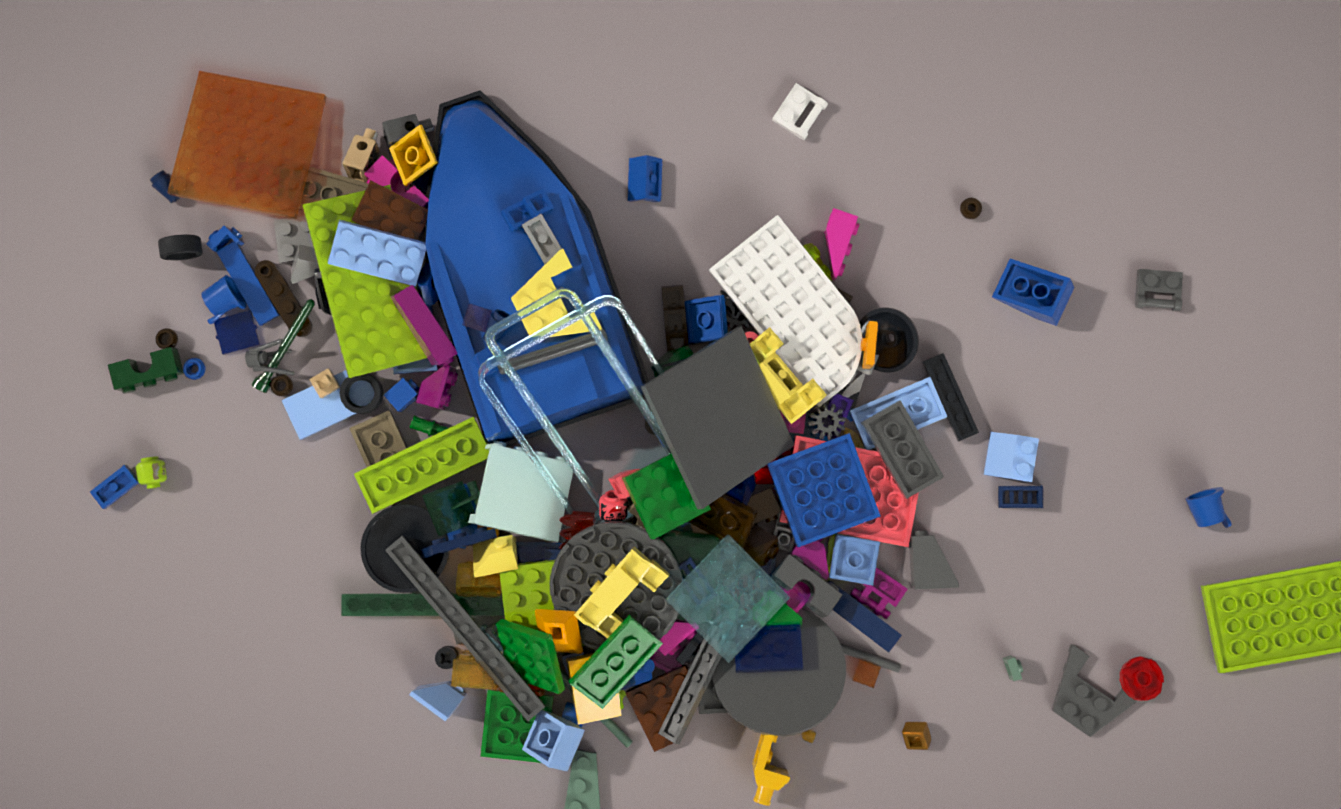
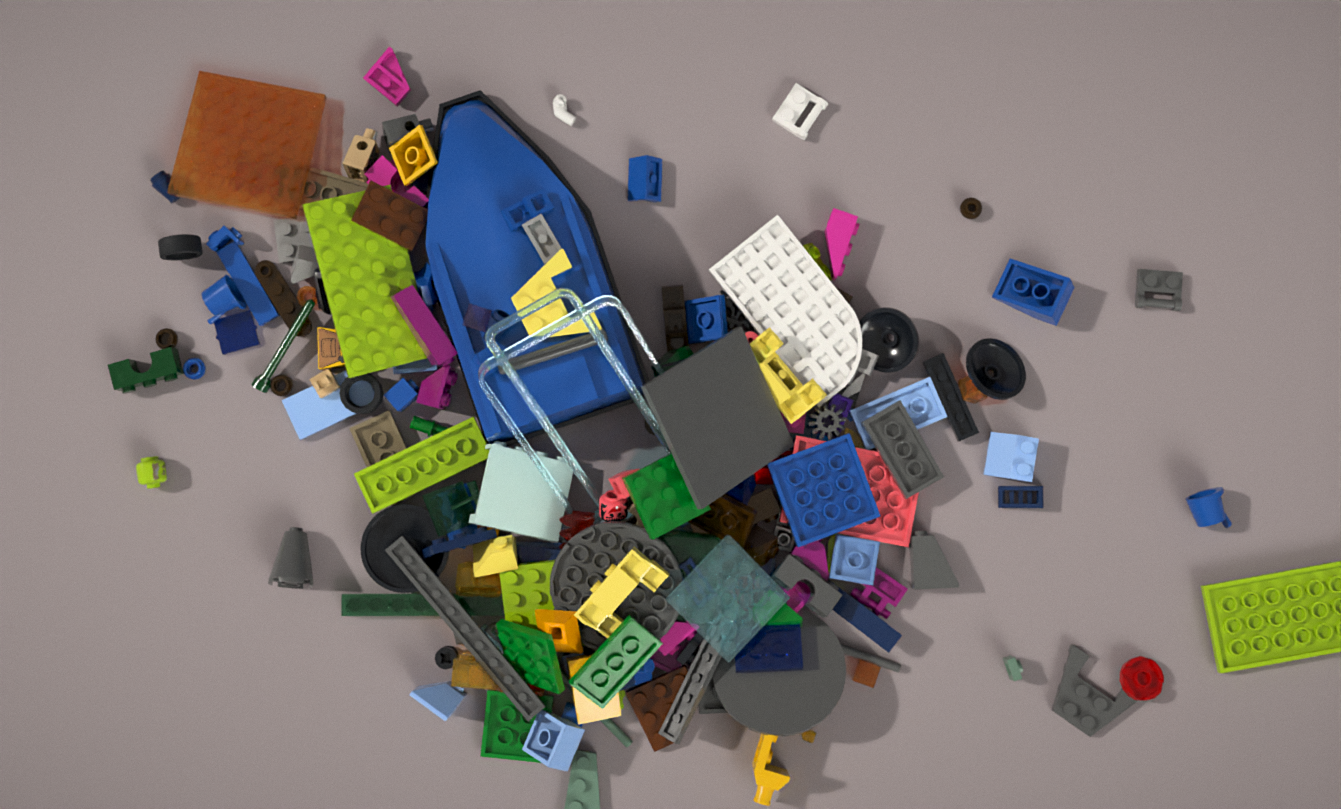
blue plate [90,465,139,509] -> none
dark grey plant [245,339,295,375] -> none
light blue plate [328,219,426,286] -> none
light orange plate [860,321,878,369] -> none
pearl gold slope [902,722,931,750] -> none
none -> dark grey cone [268,527,314,589]
none -> clear orange plate [297,286,318,307]
none -> medium nougat torso [317,327,345,371]
none -> dark pink wing [363,46,411,107]
none -> white arm [552,94,576,126]
none -> clear orange slope [958,375,988,404]
none -> black dish [966,338,1026,400]

